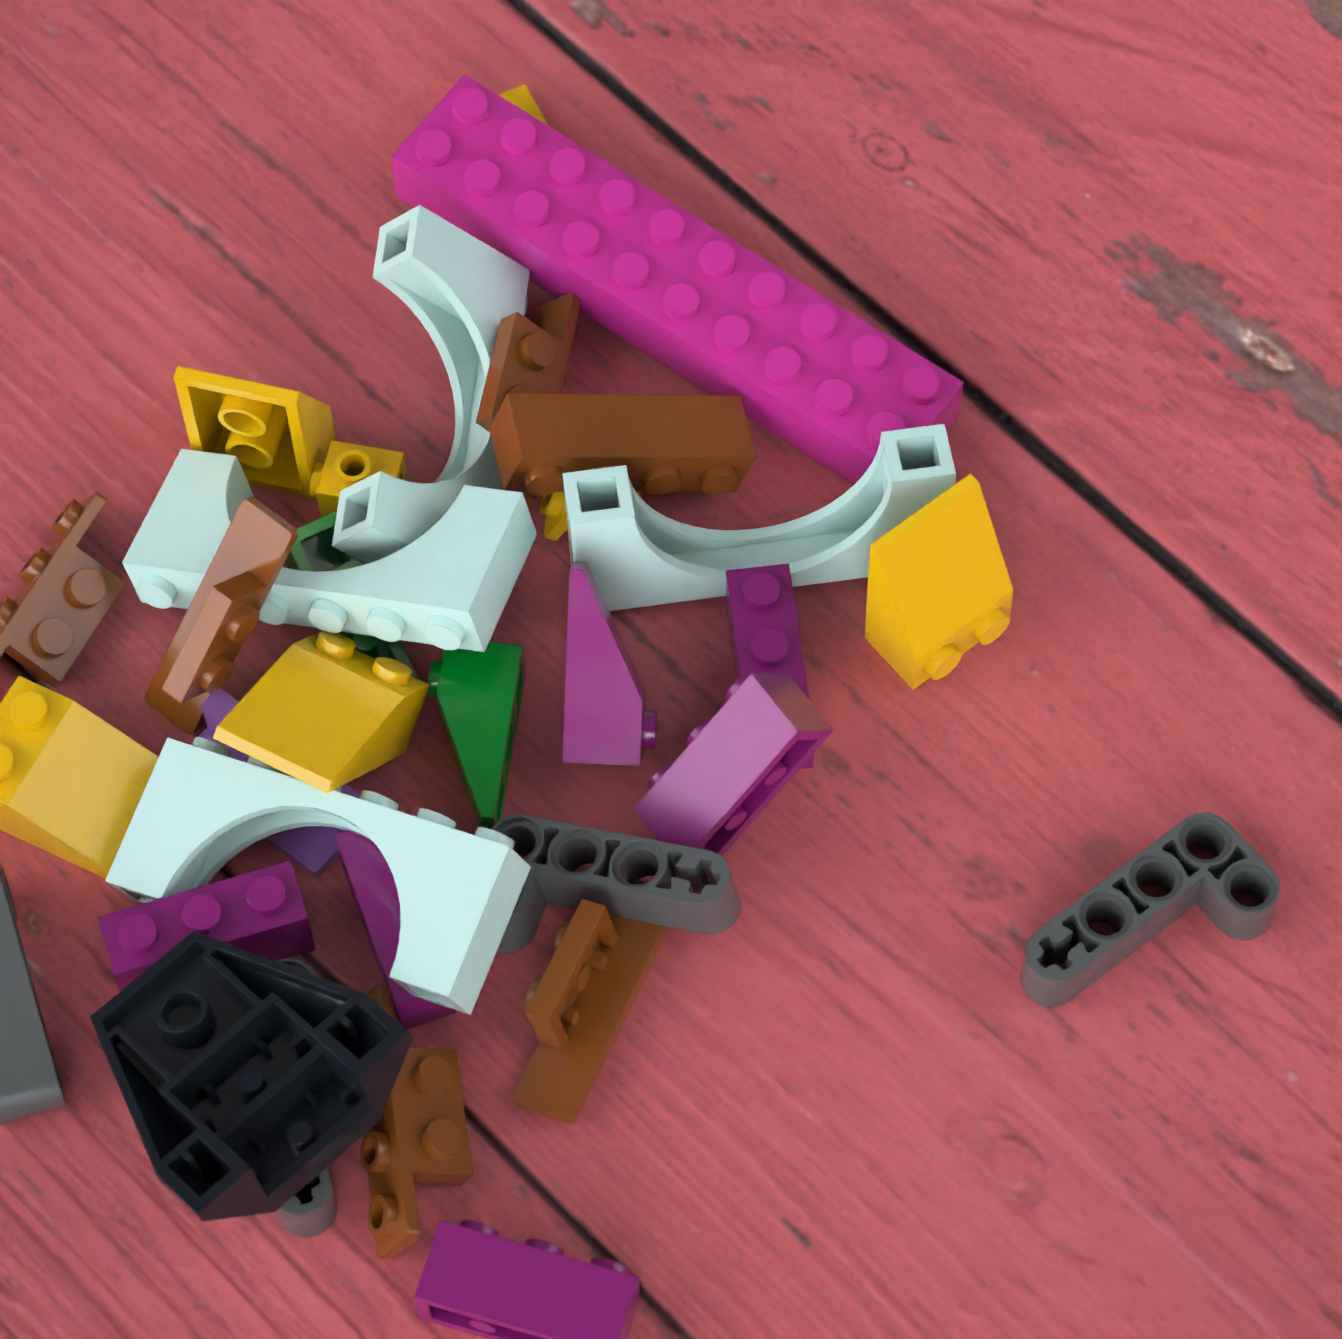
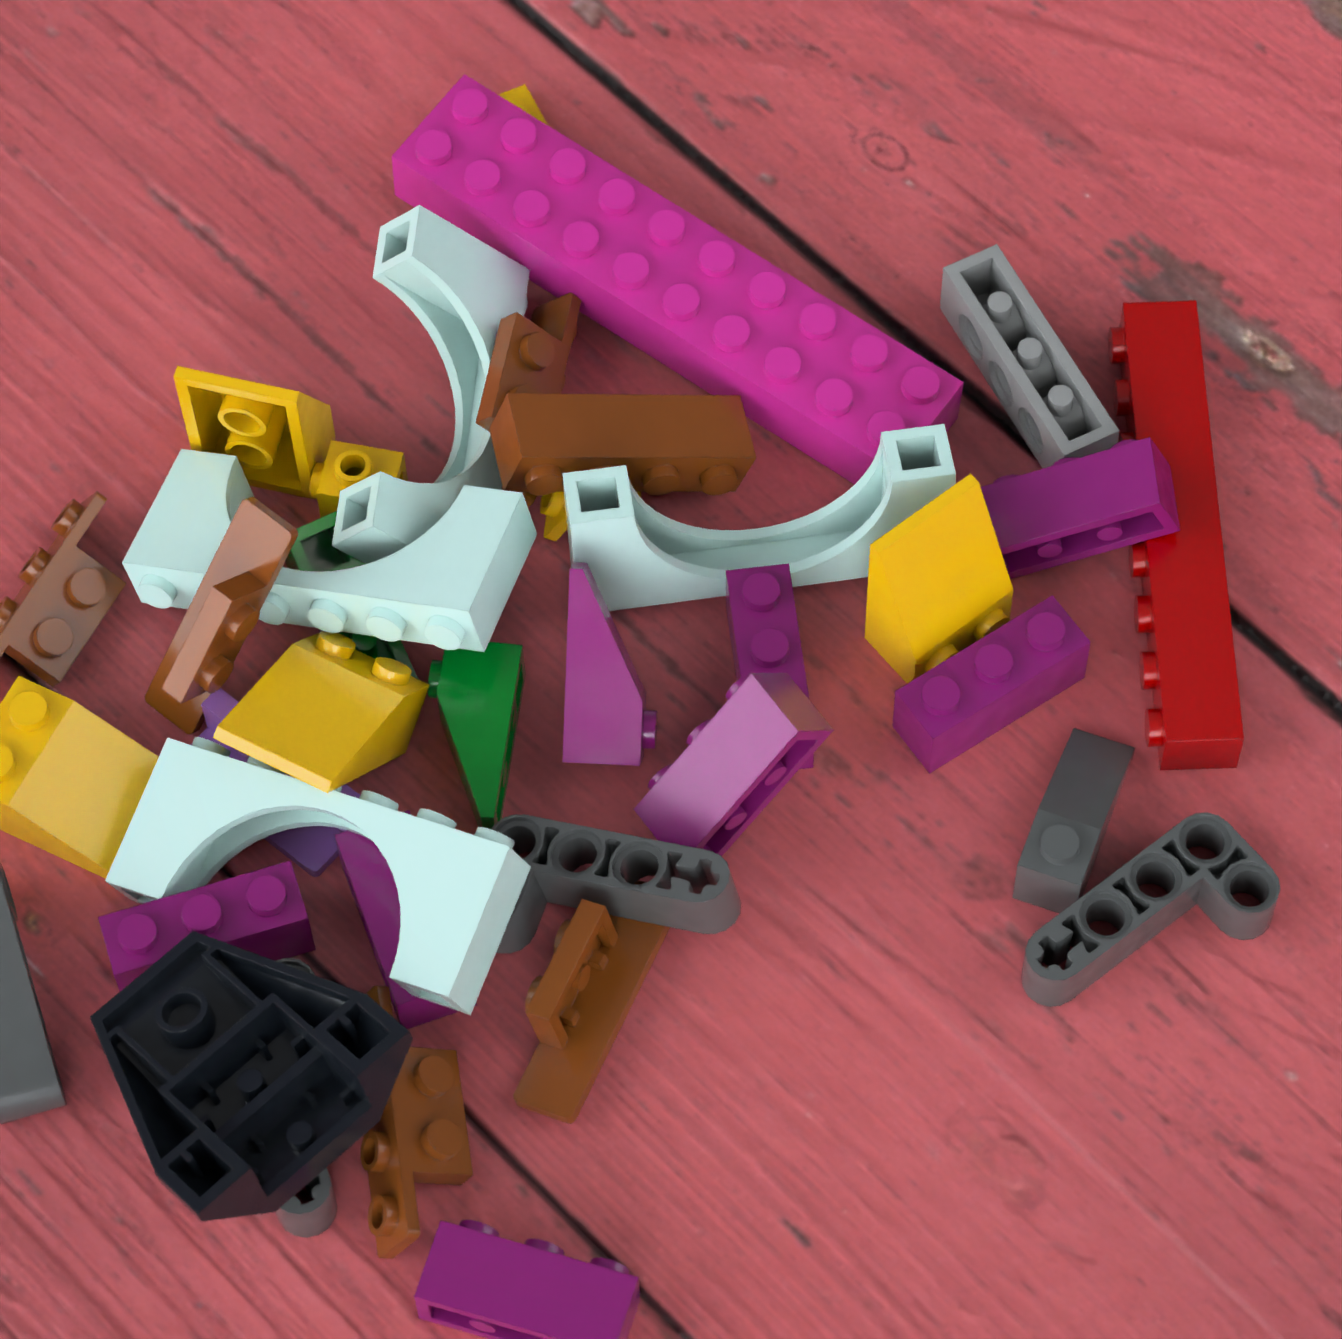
none -> magenta brick [892,595,1091,774]
none -> light grey brick [940,244,1119,468]
none -> magenta brick [981,437,1180,579]
none -> dark grey slope [1012,728,1135,914]
none -> red brick [1108,300,1244,771]

